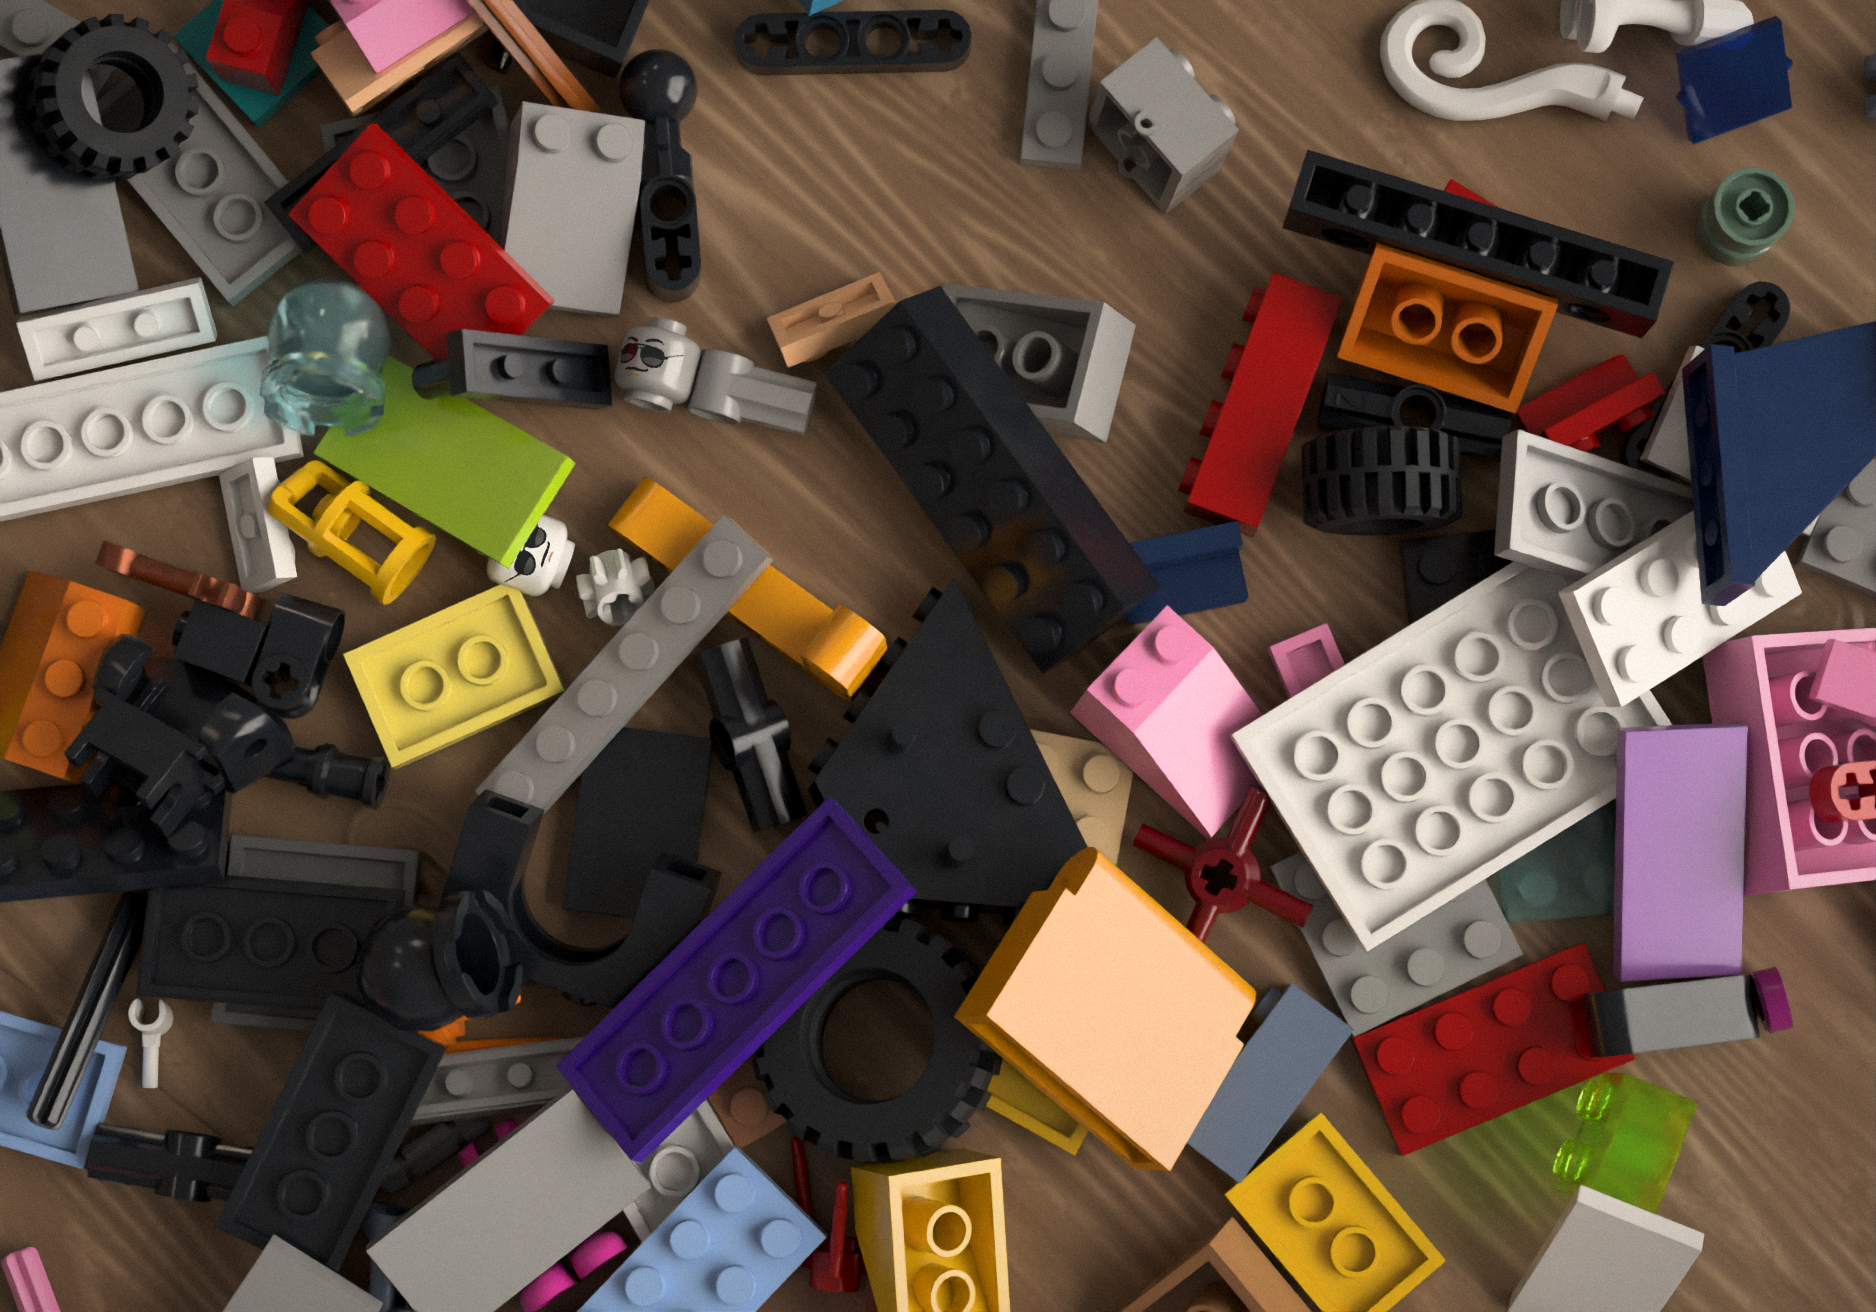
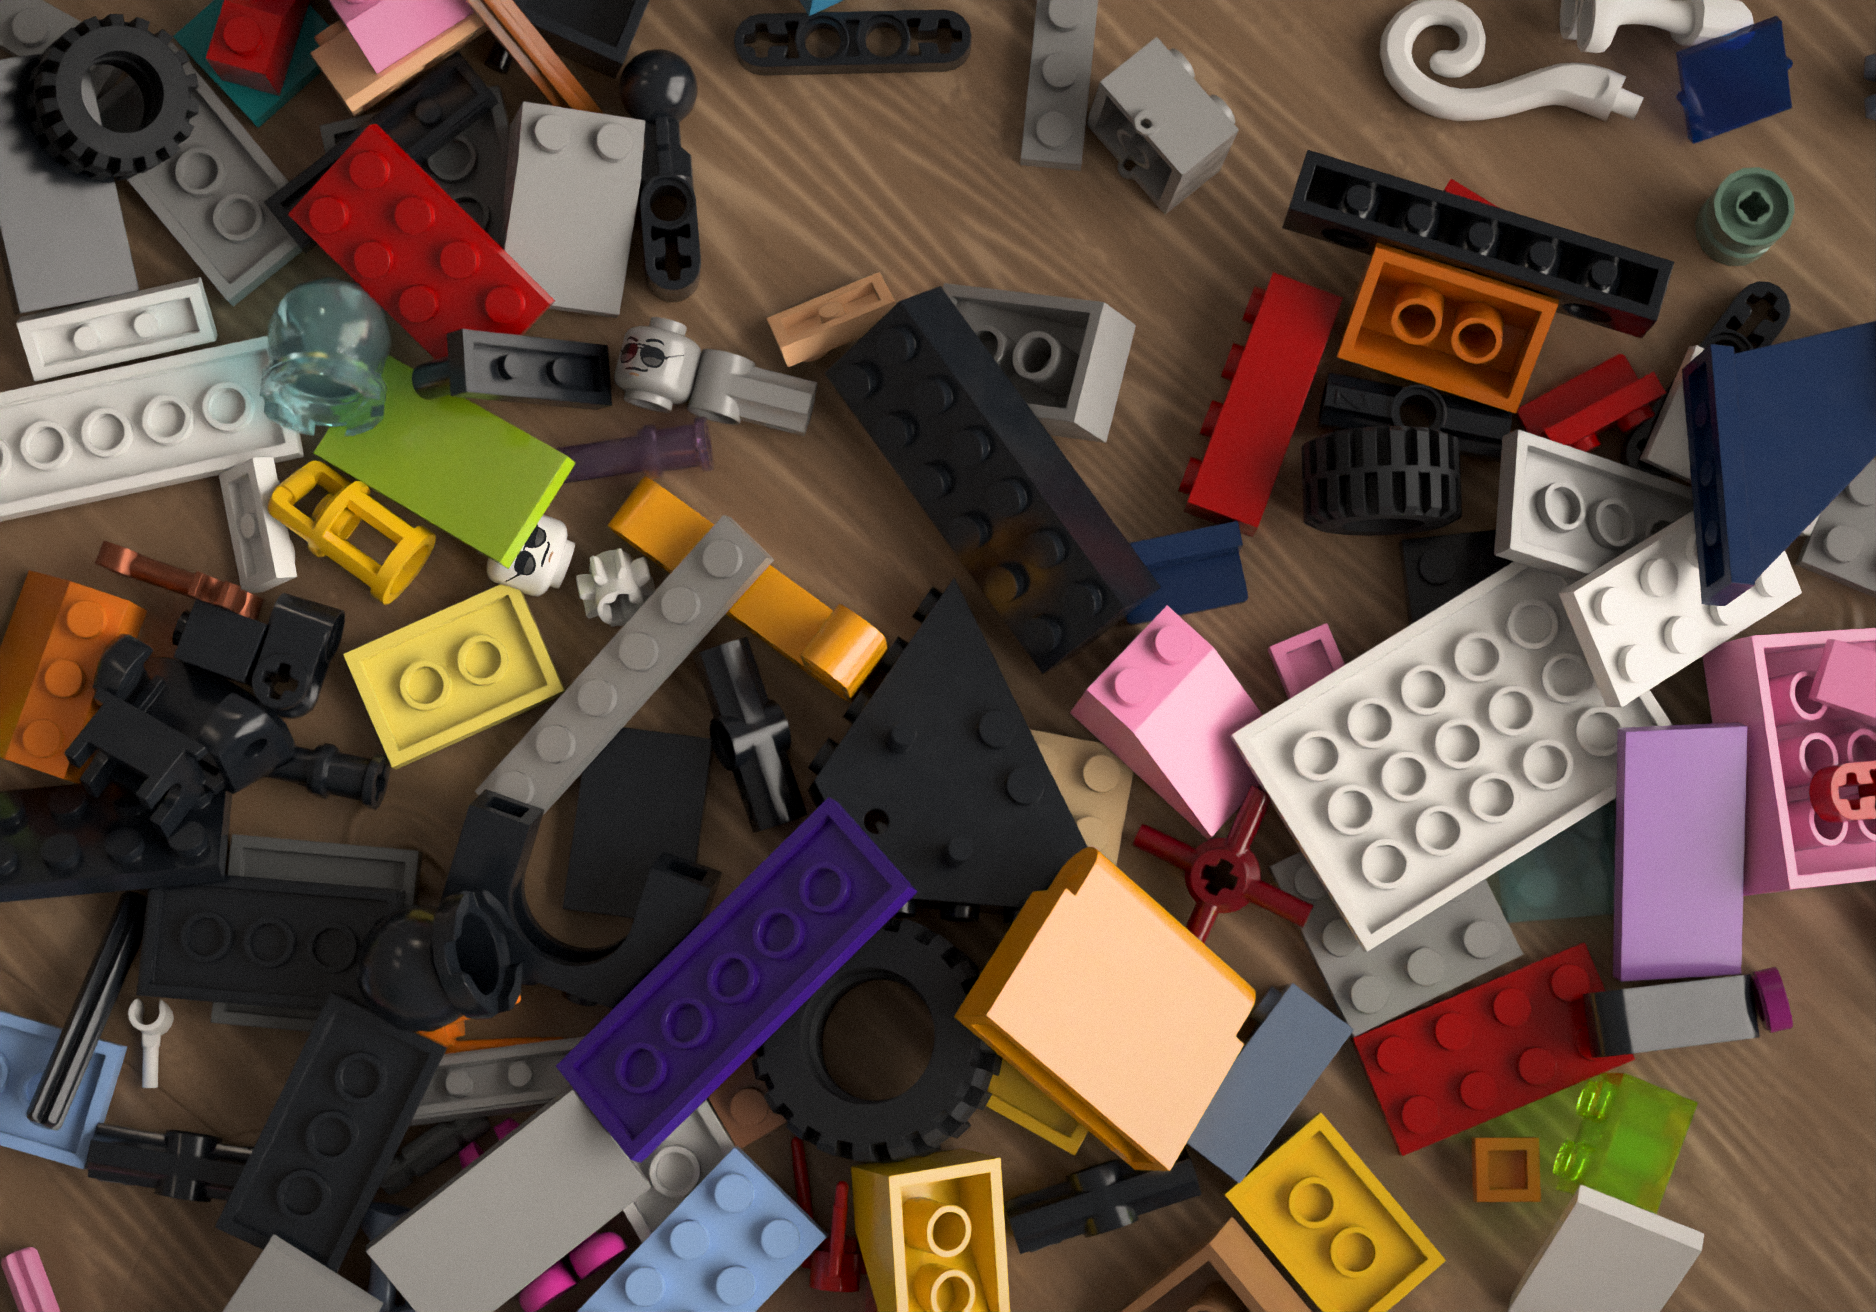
none -> pin [554,416,714,484]
none -> black piece [1003,1145,1202,1254]
none -> orange plate [1472,1137,1541,1202]

